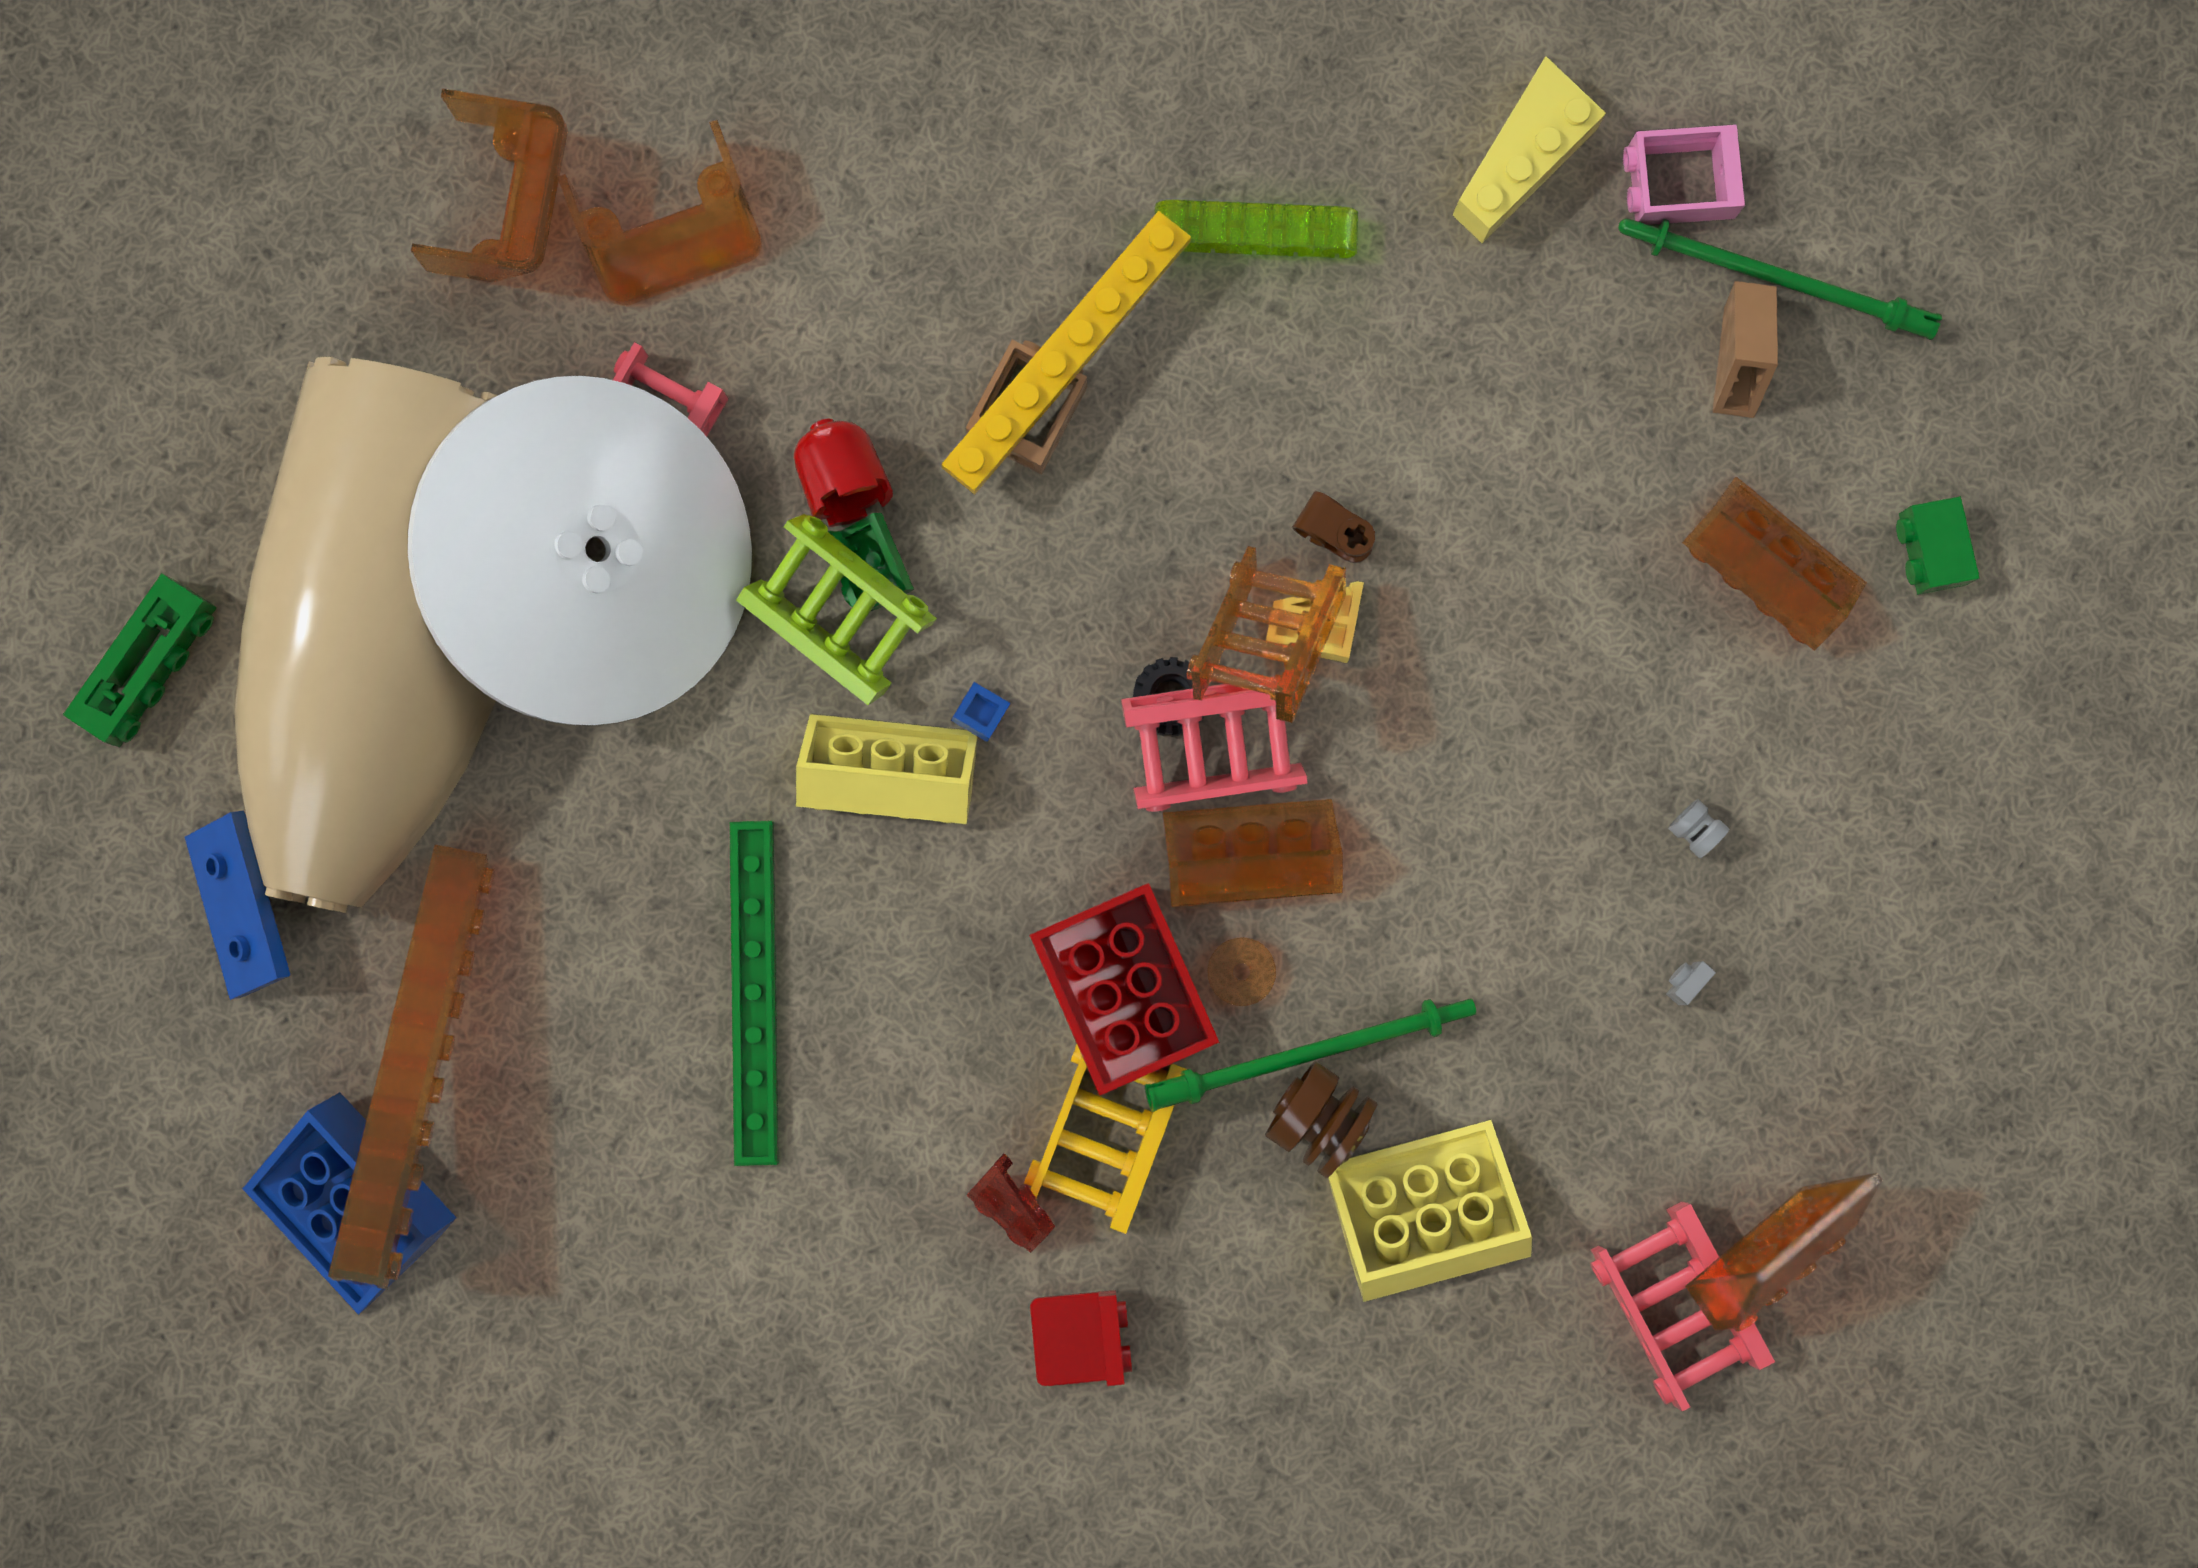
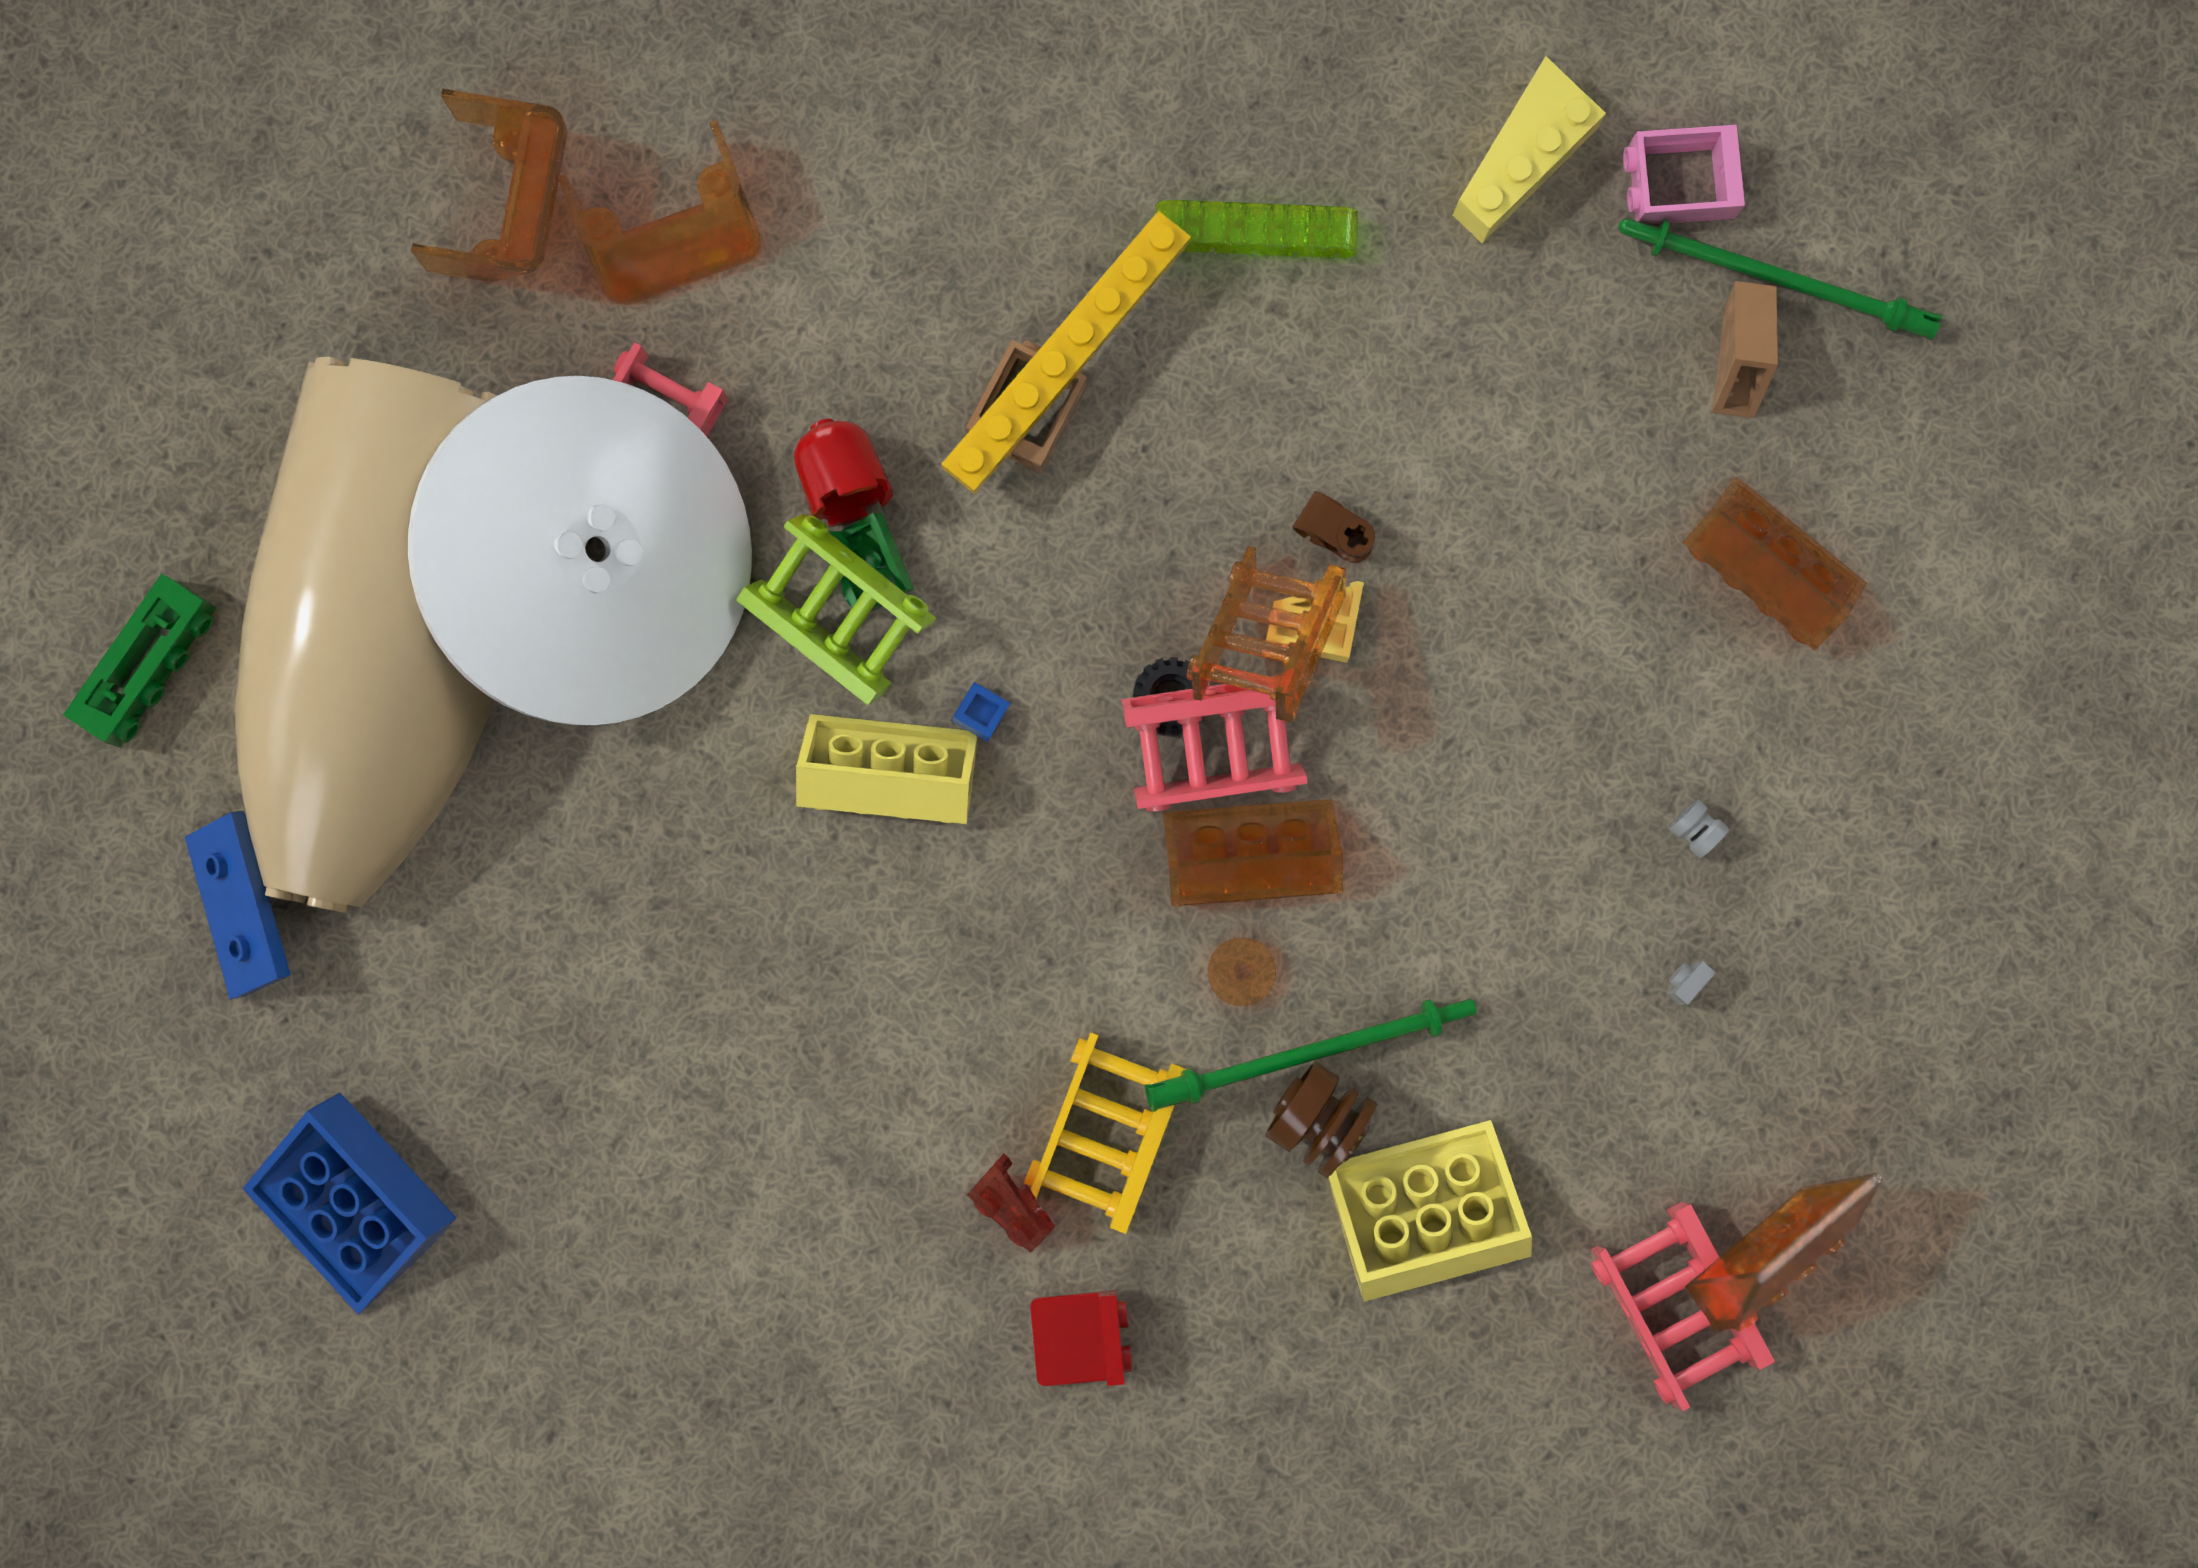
clear orange brick [328,844,495,1289] -> none
green tile [730,821,779,1166] -> none
red slope [1029,883,1220,1096] -> none
green brick [1896,496,1980,595] -> none

